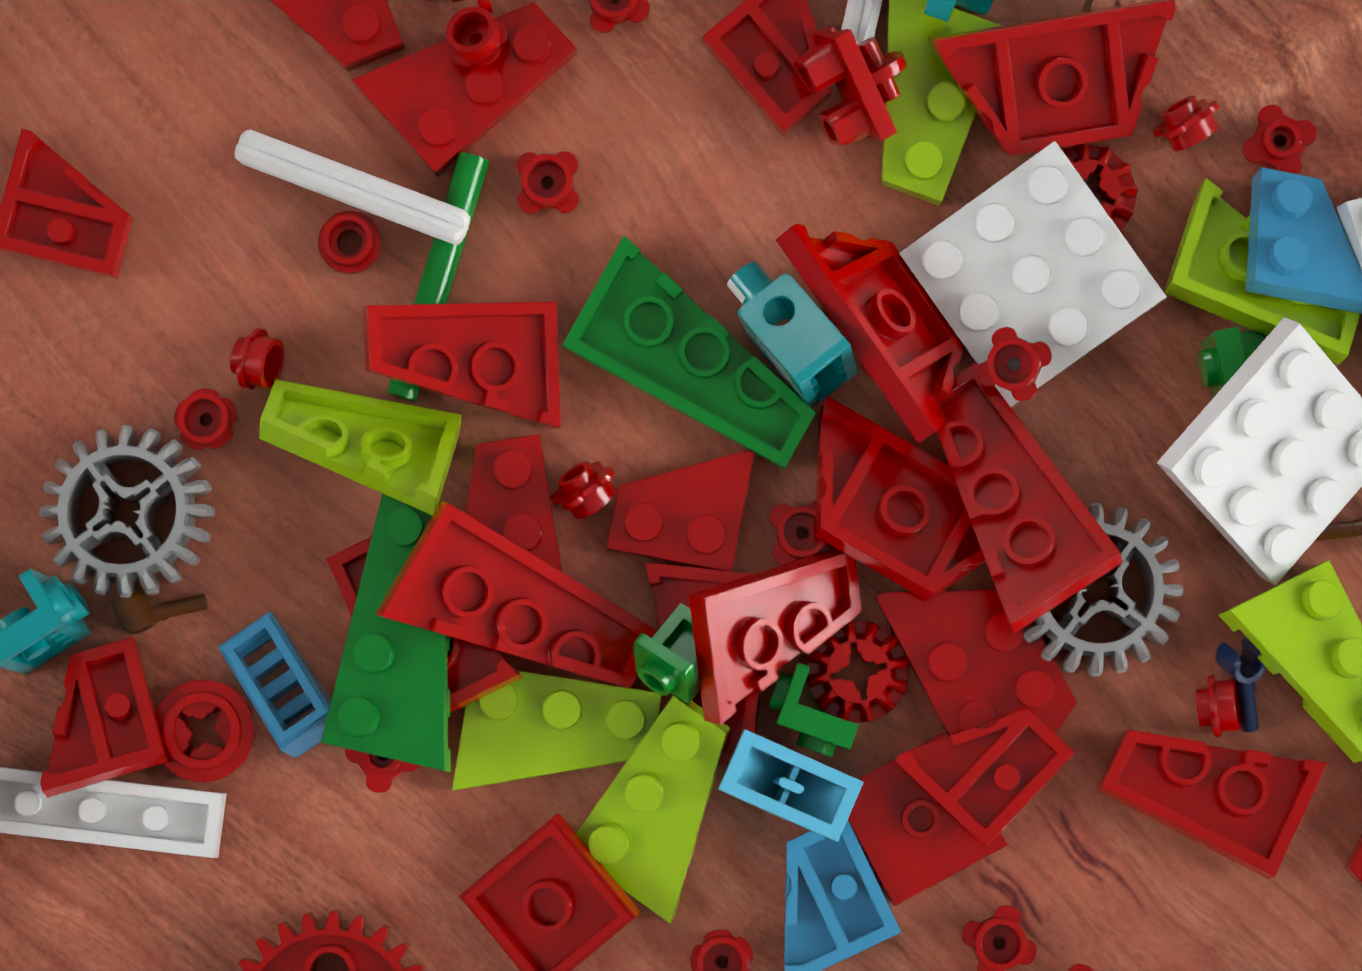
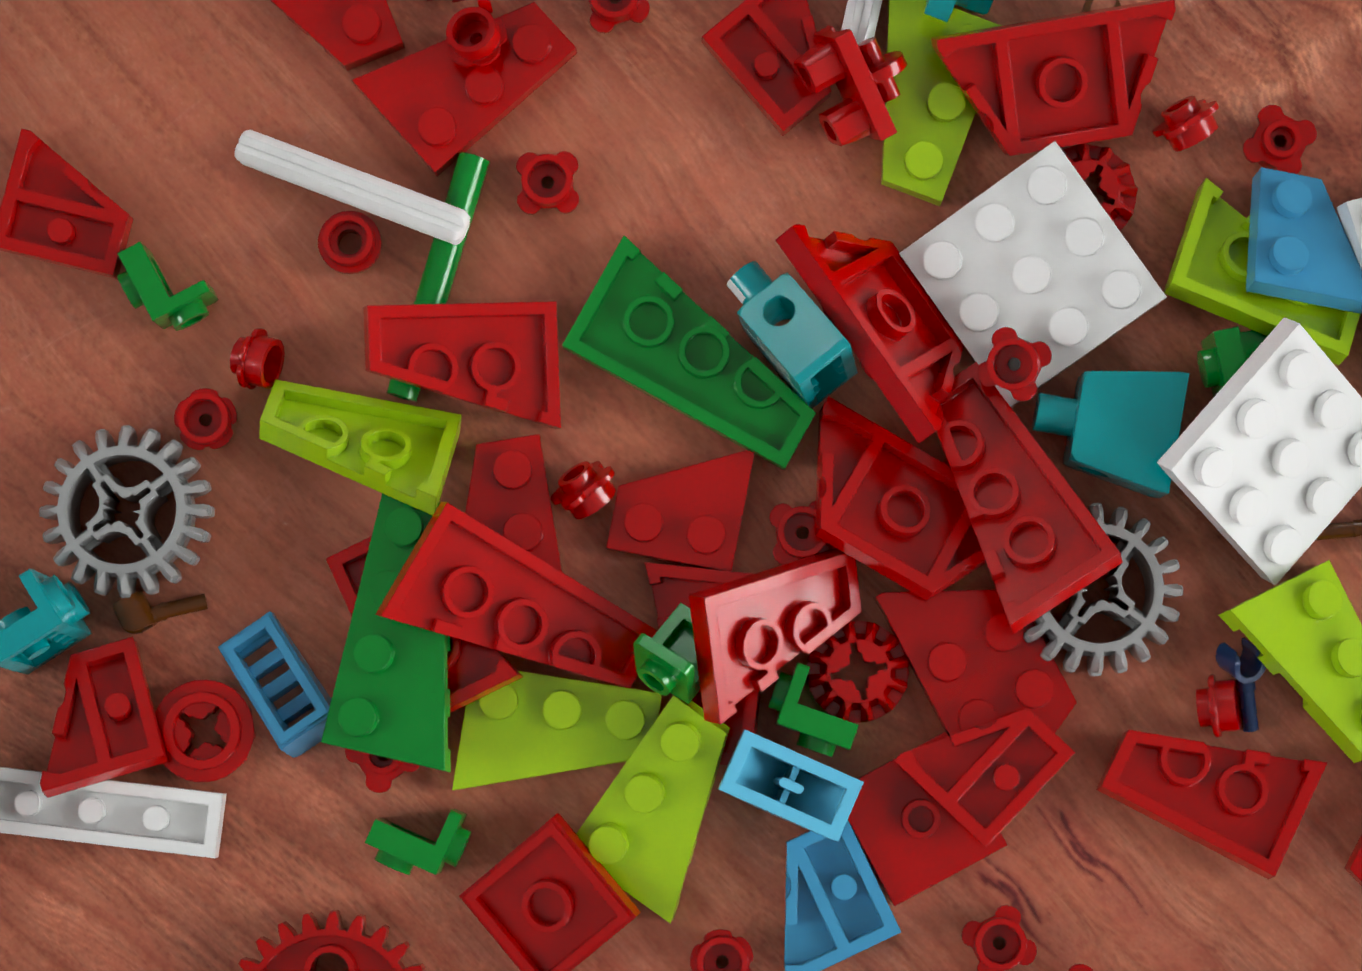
none -> green bracket [117,242,219,331]
none -> green bracket [365,809,471,875]
none -> teal torso [1032,371,1190,499]

